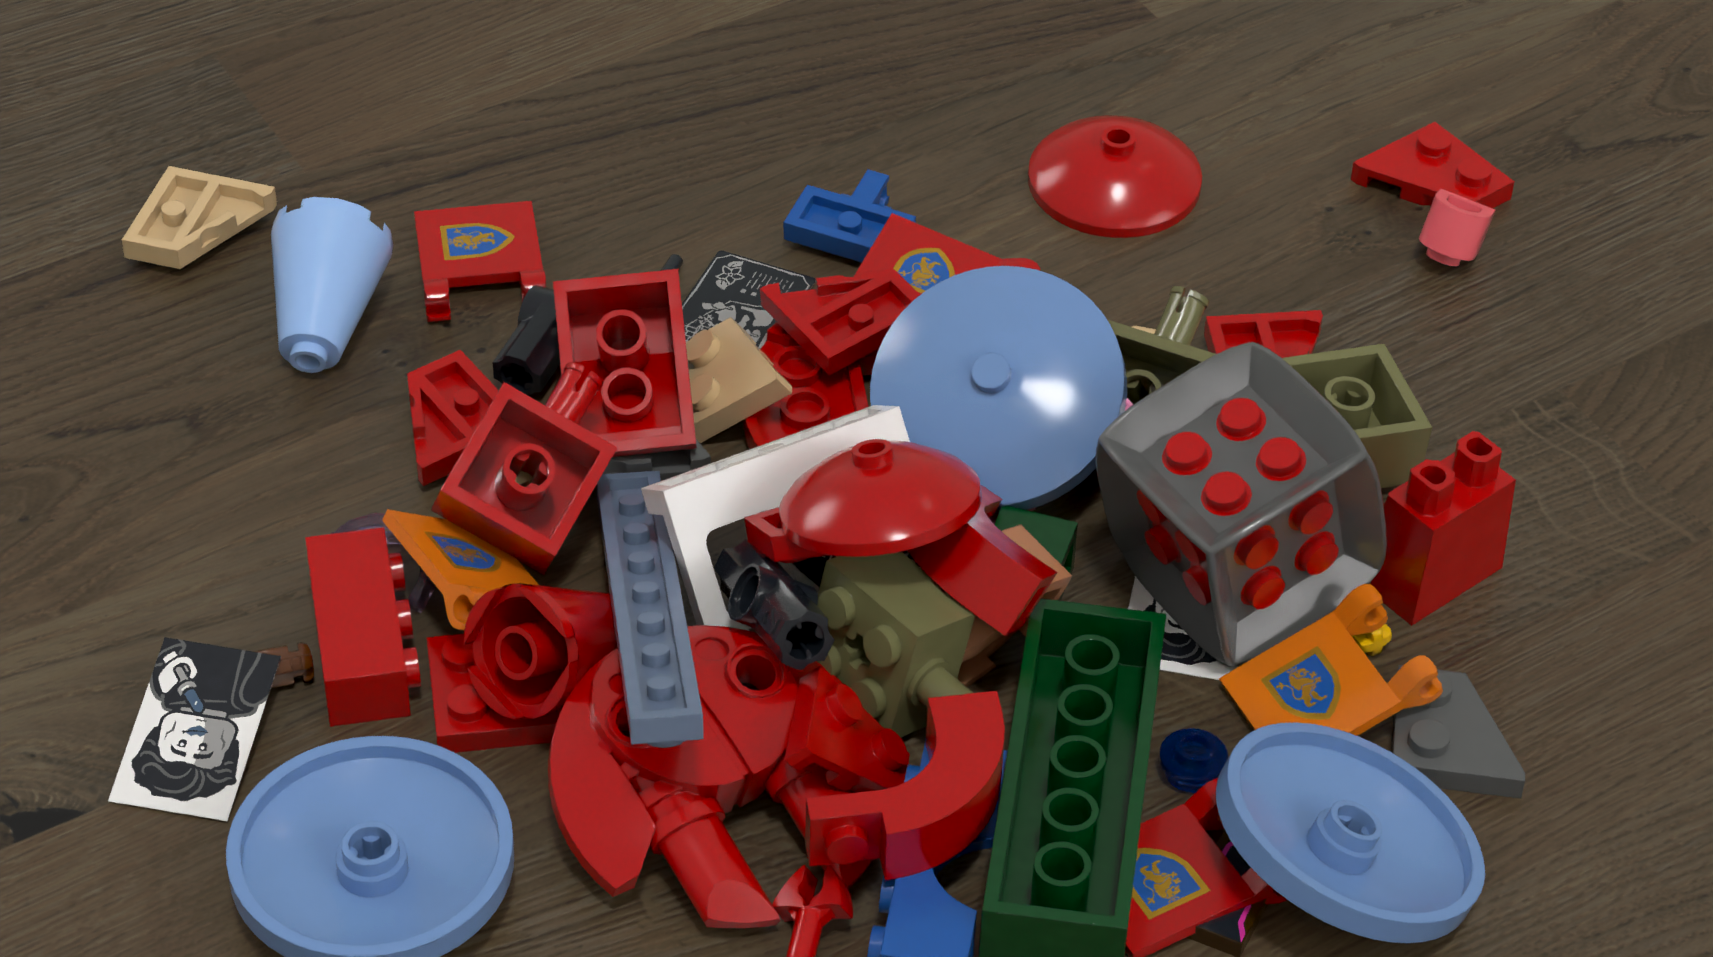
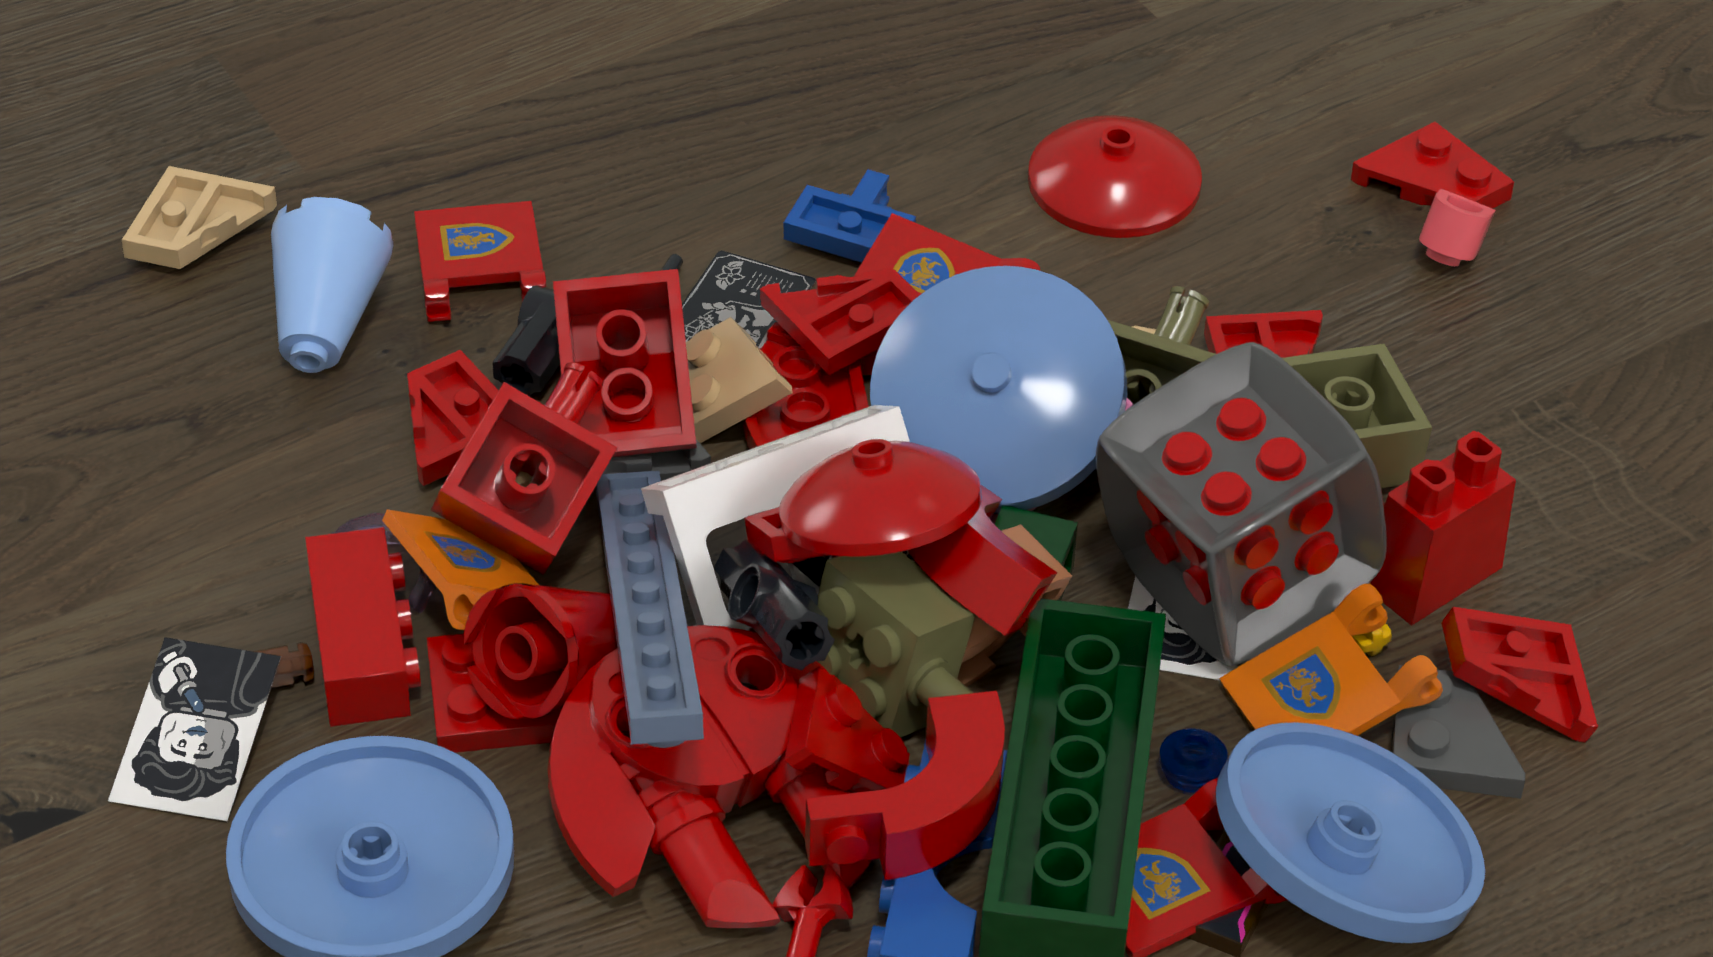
none -> red wing [1441,607,1598,743]

